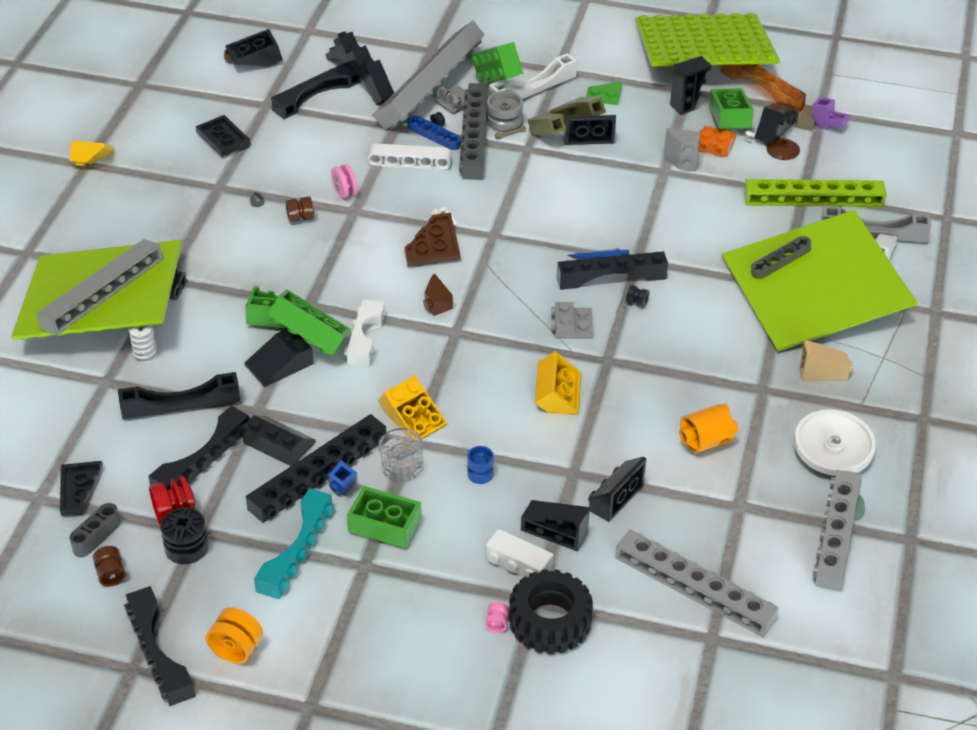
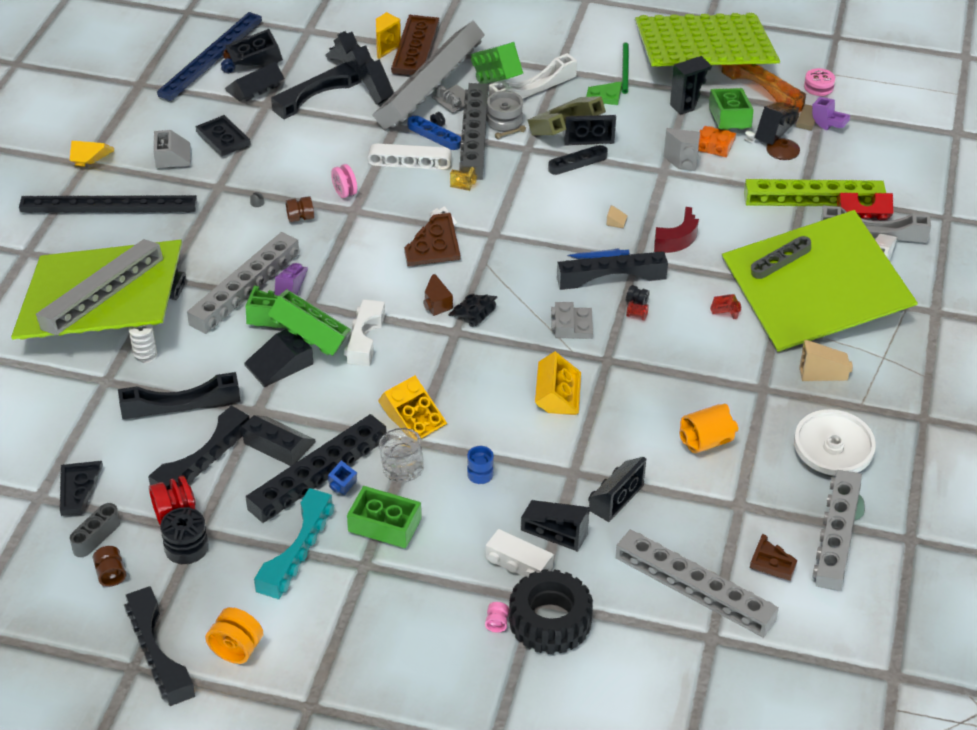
none -> black plate [19,195,197,213]
none -> light grey slope [154,130,190,168]
none -> dark blue plate [157,12,262,101]
none -> light grey brick [187,232,299,334]
none -> dark blue plate [221,59,236,73]
none -> black slope [225,61,285,102]
none -> medium lavender slope [274,263,308,296]
none -> yellow slope [376,12,401,59]
none -> reddish brown plate [391,15,439,75]
none -> black hinge [448,294,498,327]
none -> clear yellow bracket [450,167,477,191]
none -> black beam [548,145,608,175]
none -> tan slope [606,205,628,228]
none -> green piece [622,42,629,94]
none -> clear red bush [626,300,649,321]
none -> dark red arch [654,207,699,253]
none -> clear red bracket [710,294,741,319]
none -> reddish brown wing [750,534,797,581]
none -> bright pink head [804,68,835,96]
none -> red arch [837,193,893,221]

